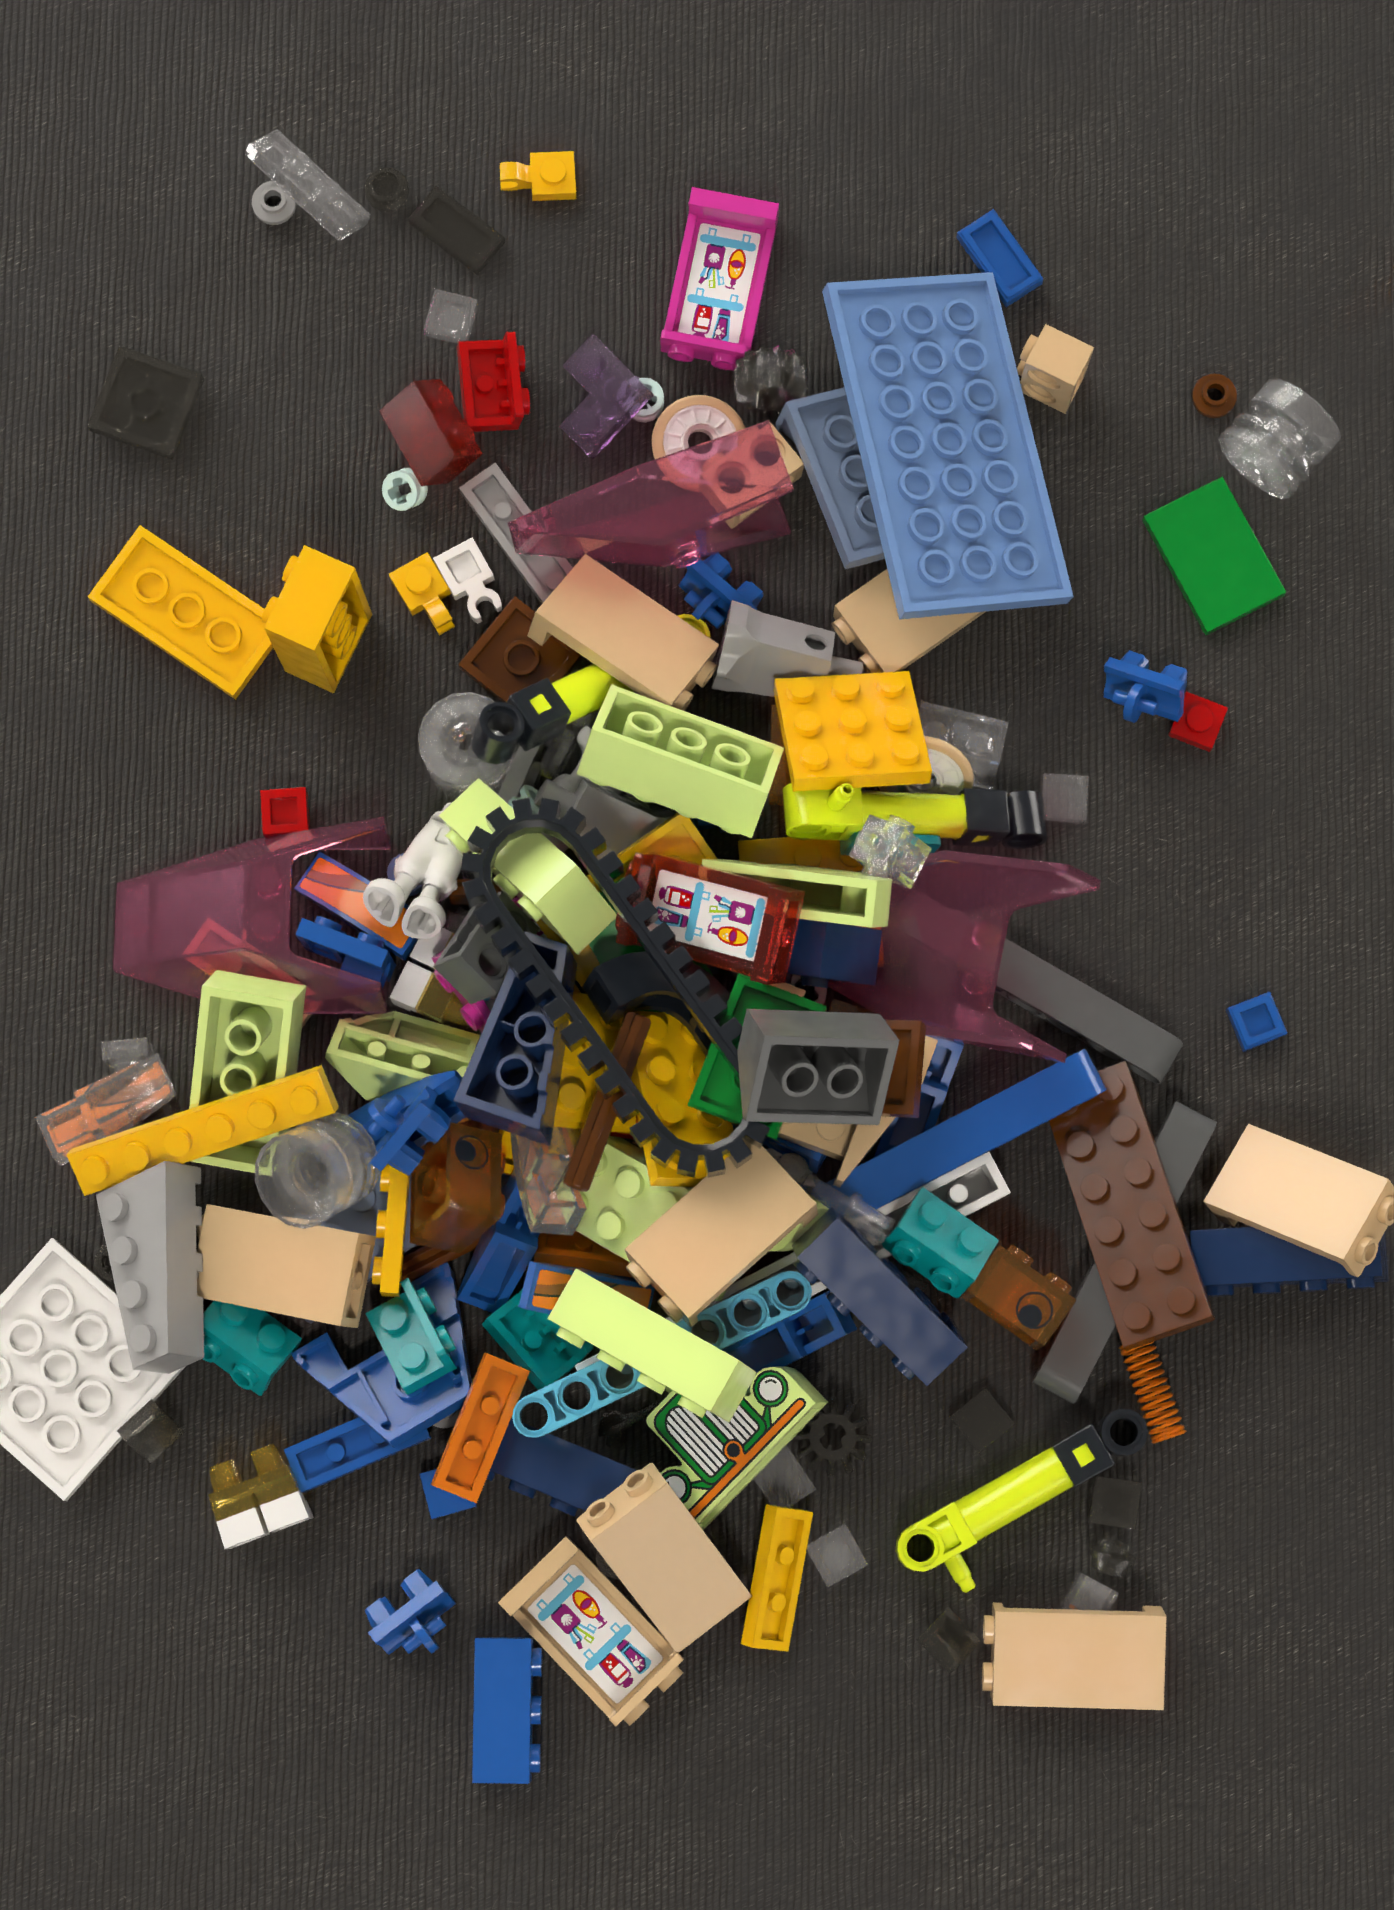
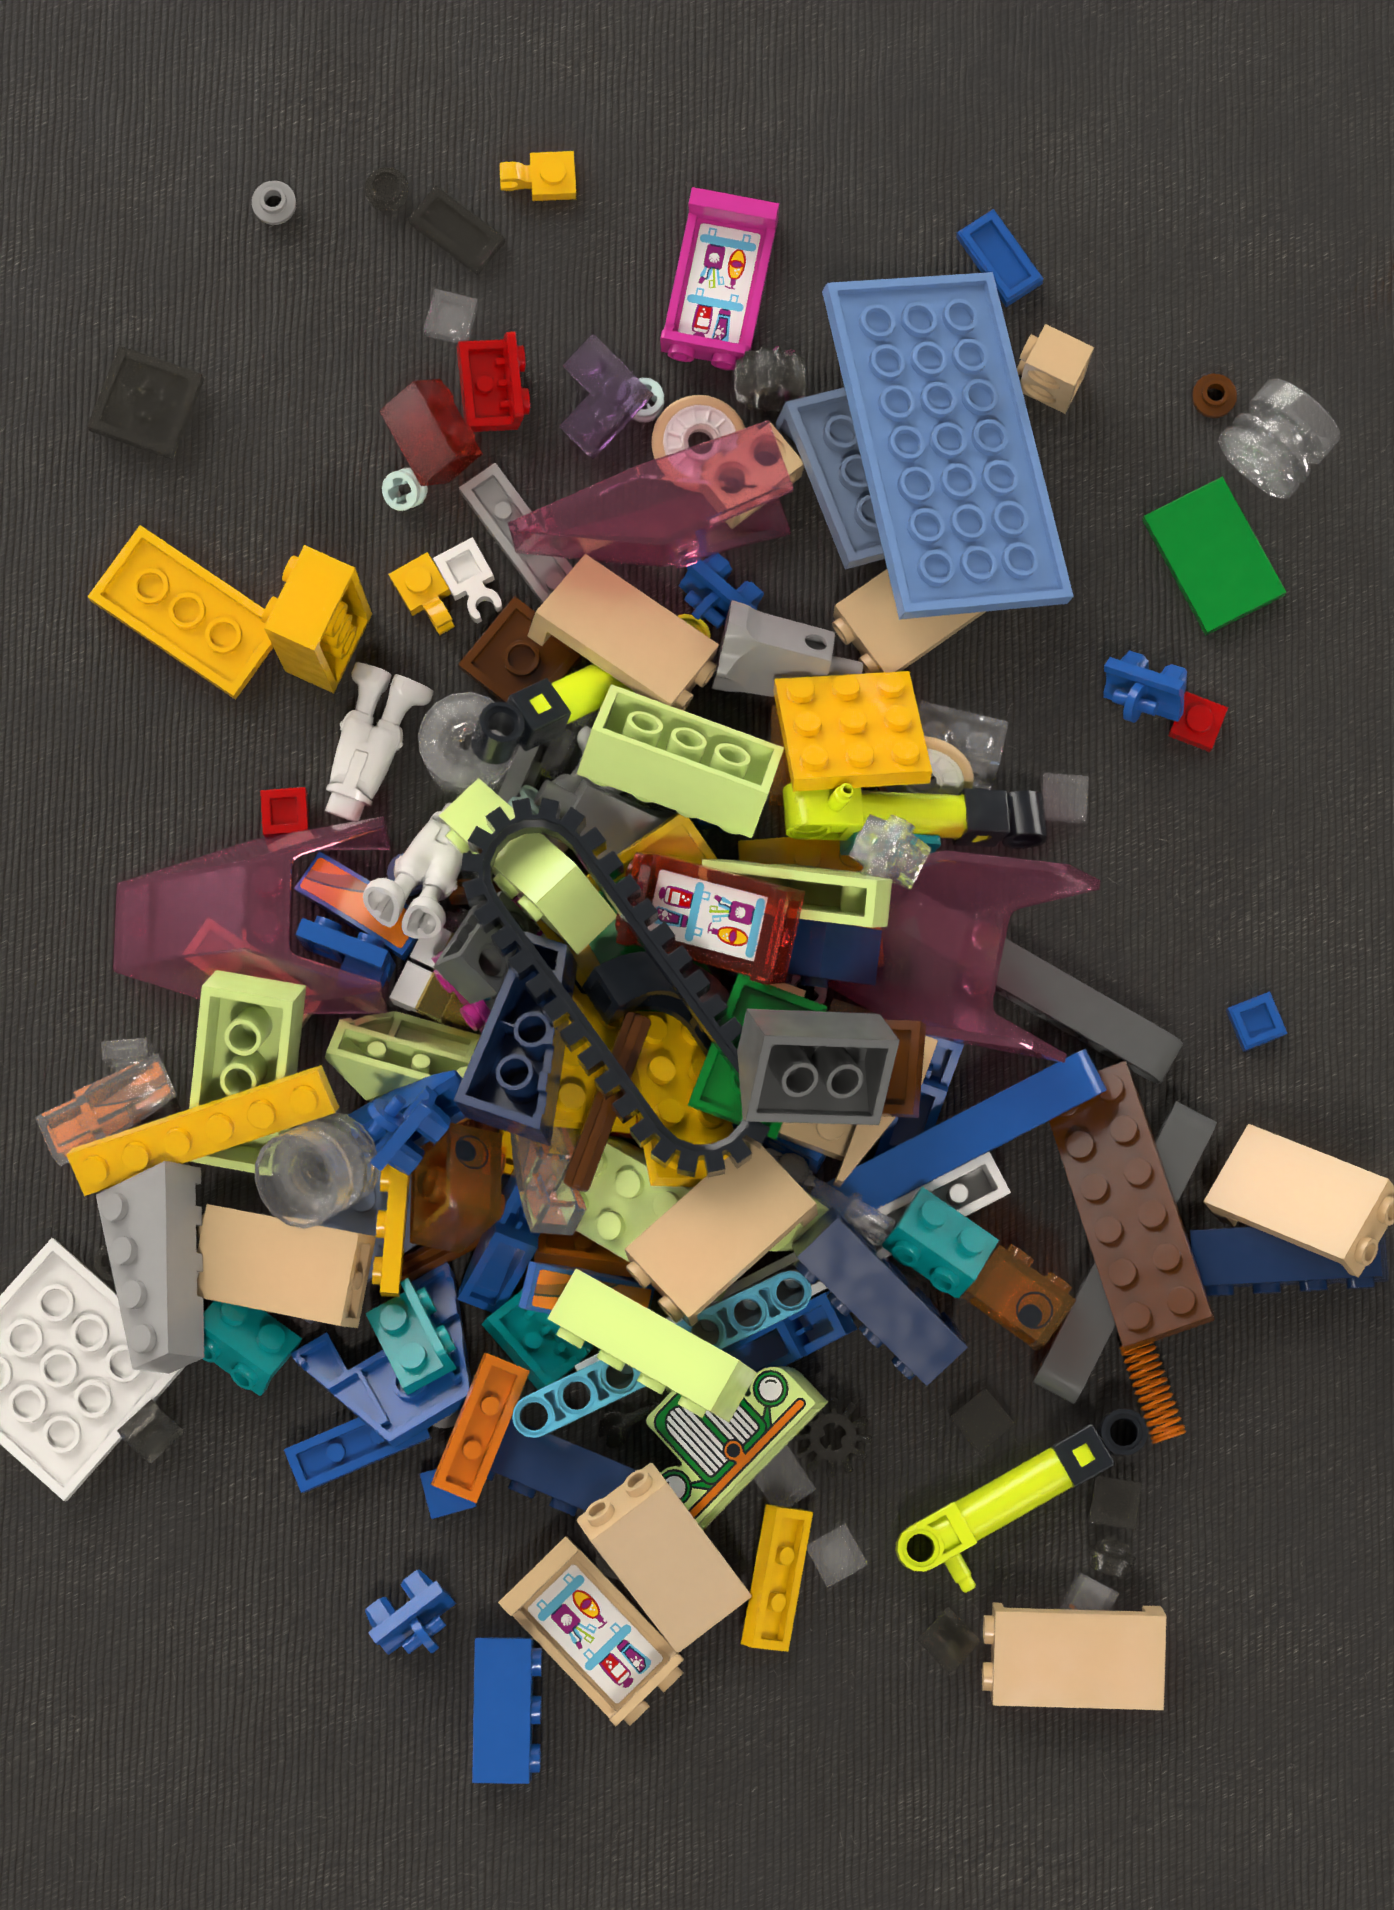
hips [208,1444,314,1549] -> none
clear plate [244,129,371,241] -> none
none -> white piece [325,662,434,823]

